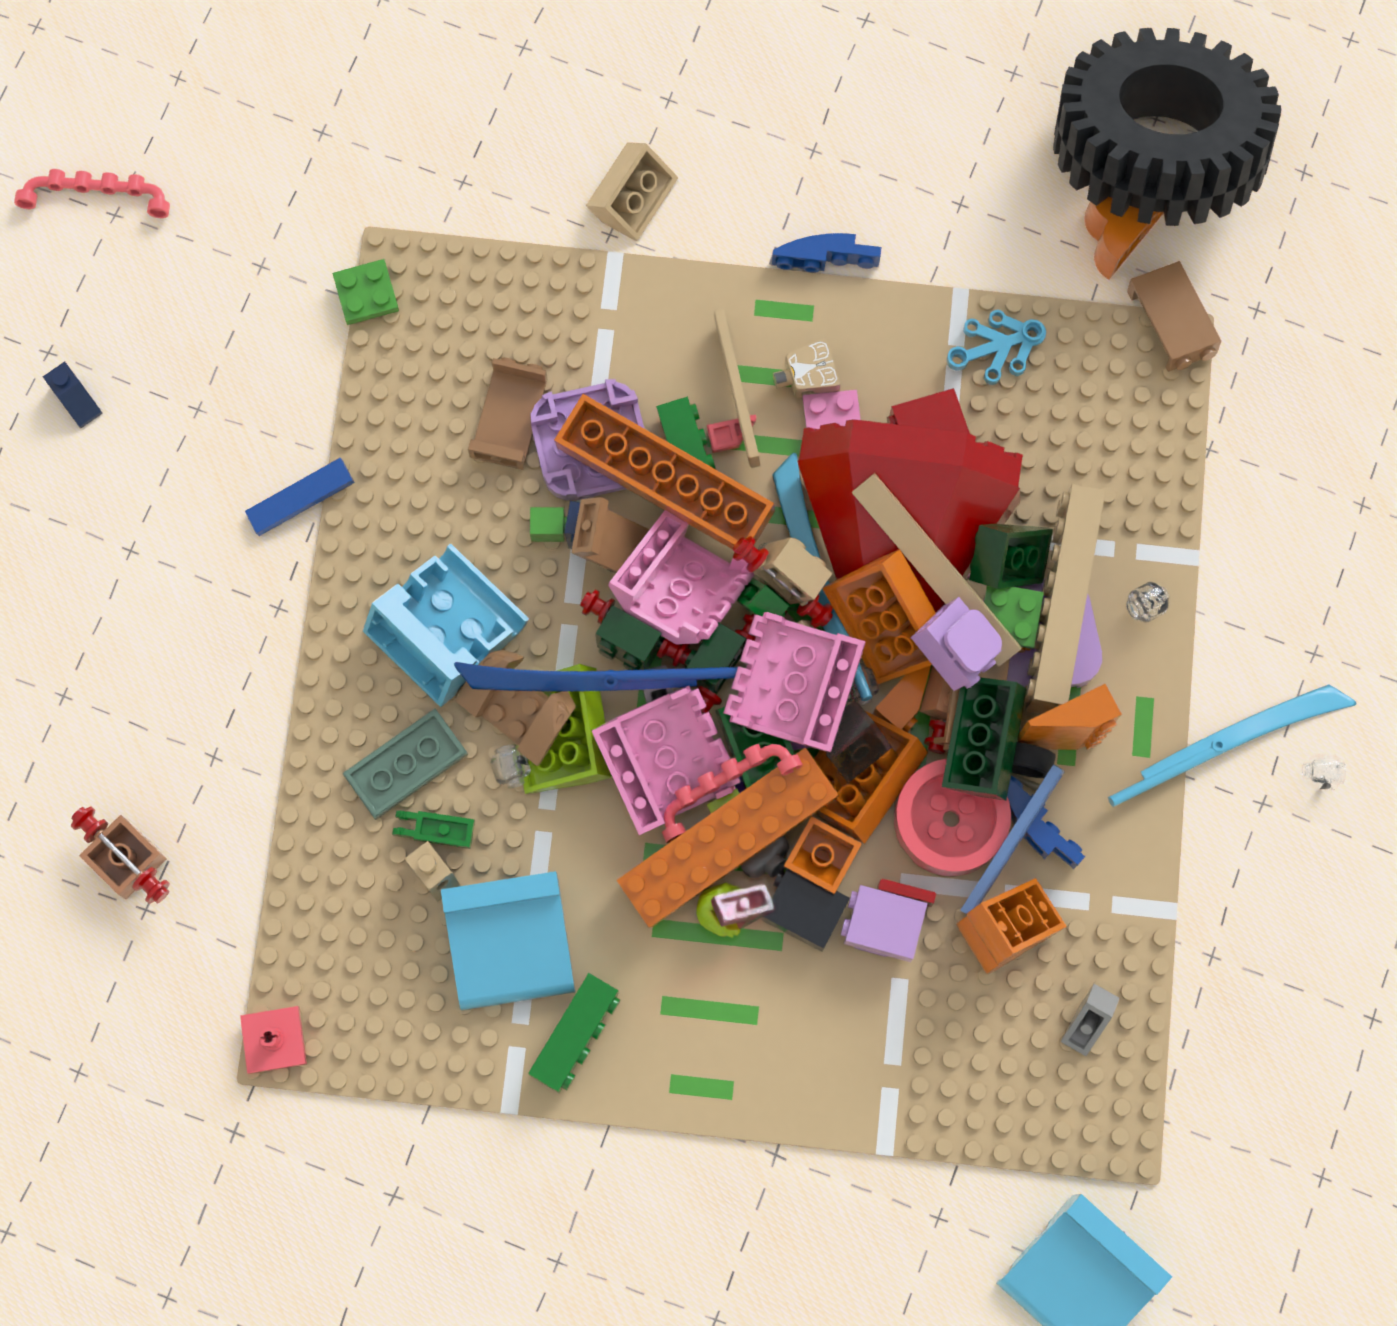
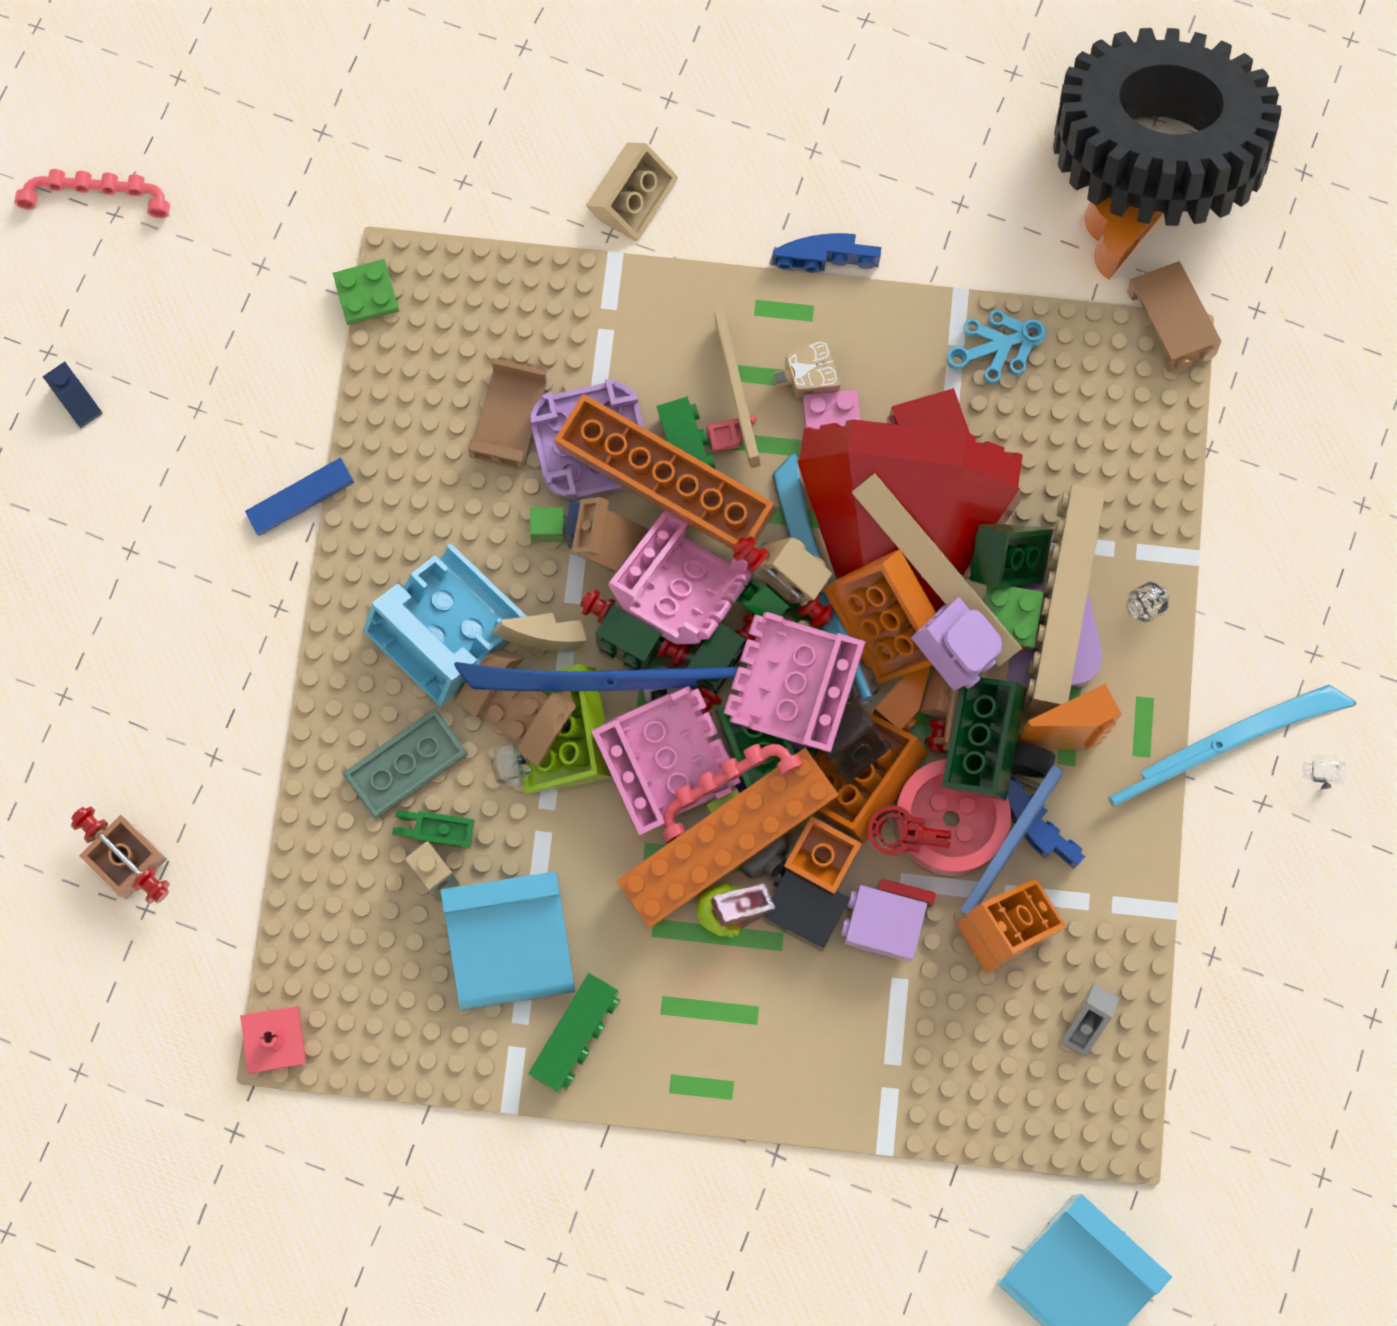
none -> tan slope [492,613,587,651]
none -> red pin [868,806,952,856]

